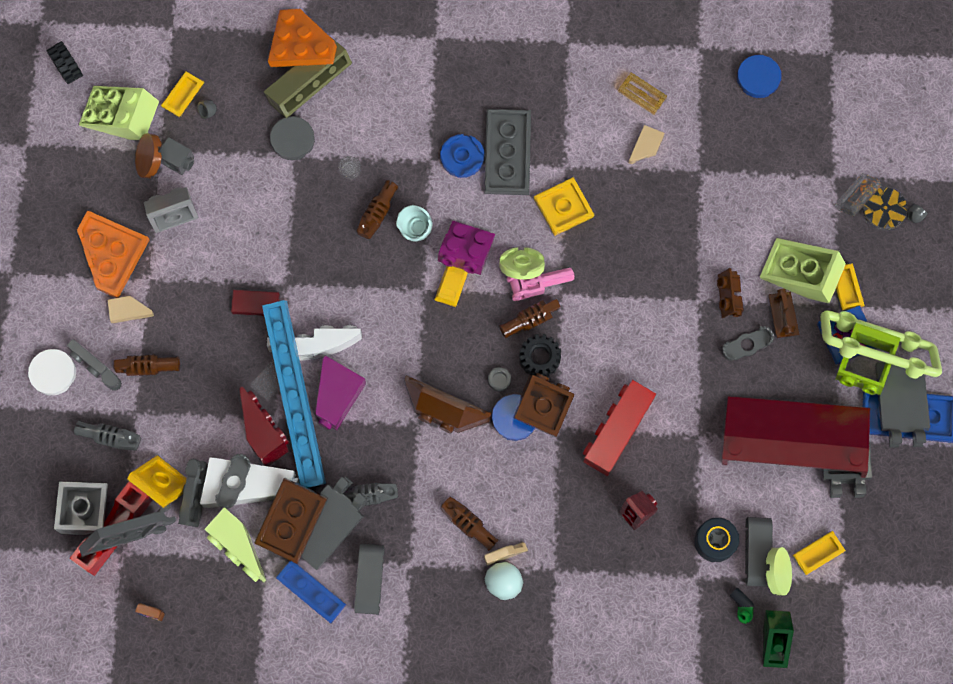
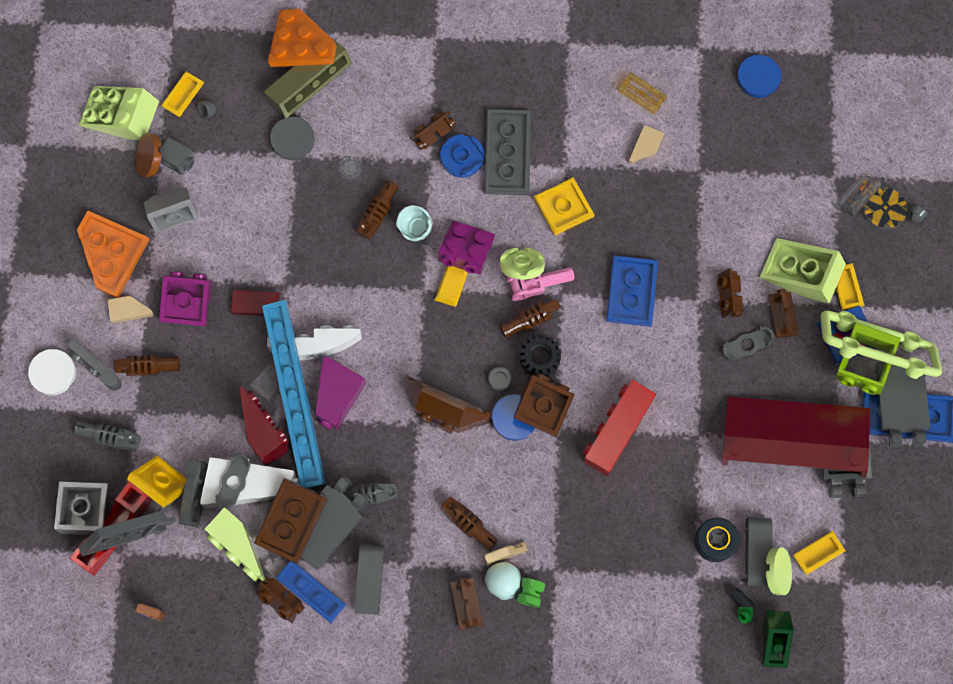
black tyre [46,41,83,84] -> none
dark red slope [619,491,658,530] -> none
none -> magenta plate [159,271,212,326]
none -> reddish brown hinge [256,577,305,624]
none -> reddish brown hinge [410,111,456,150]
none -> reddish brown hinge [450,578,483,630]
none -> bright green wheel [517,578,546,608]
none -> blue tile [606,255,658,327]

